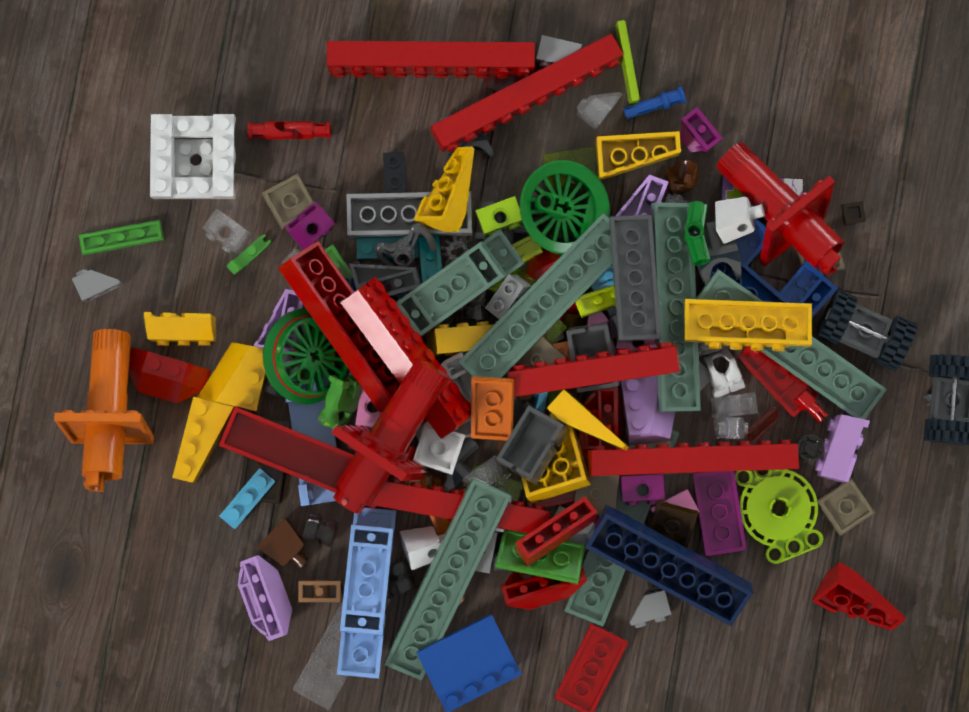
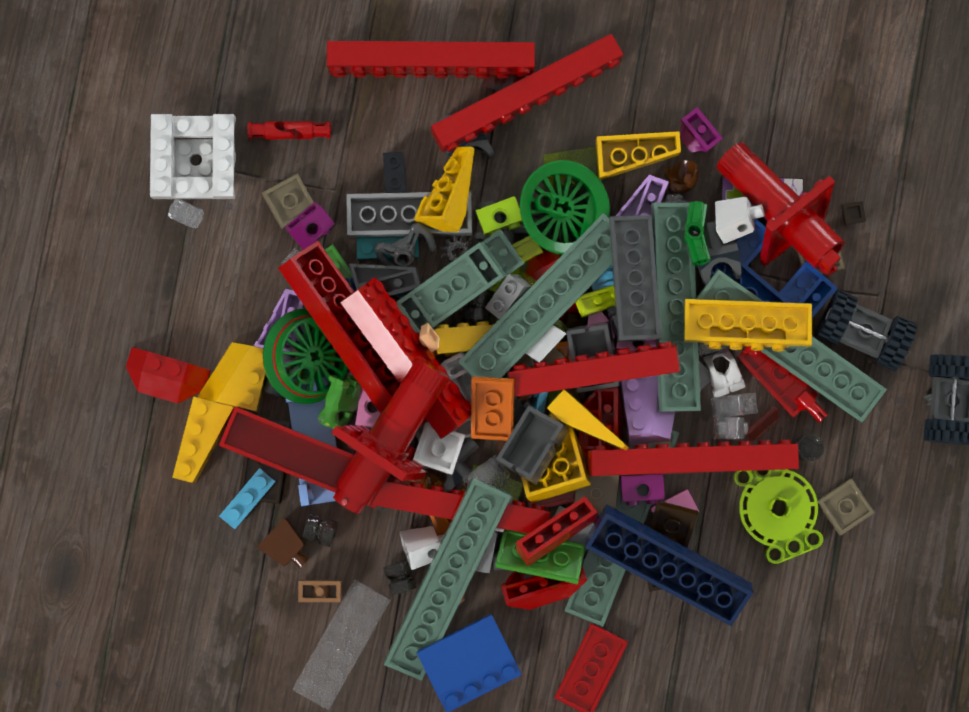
orange piece [54,329,154,492] -> none
light grey slope [72,269,123,303] -> none
bright green tile [79,220,164,256] -> none
yellow wedge [144,312,216,346] -> none
clear brick [202,209,252,255] -> none
bright green piece [227,234,271,275] -> none
lavender wedge [238,555,292,641] -> none
light blue bracket [337,507,397,679] -> none
teal plate [418,236,442,283] -> none
light grey slope [536,35,582,68] -> none
clear slope [576,92,622,130] -> none
lime tile [615,20,640,105] -> none
blue pin [623,86,686,120] -> none
light grey slope [628,589,672,628] -> none
magenta plate [692,471,747,556] -> none
red wedge [812,562,905,630] -> none
lavender wedge [815,414,870,483] -> none
none -> clear gear [168,199,204,229]
none -> light nougat plate [419,323,440,353]
none -> white sticker [526,325,566,363]

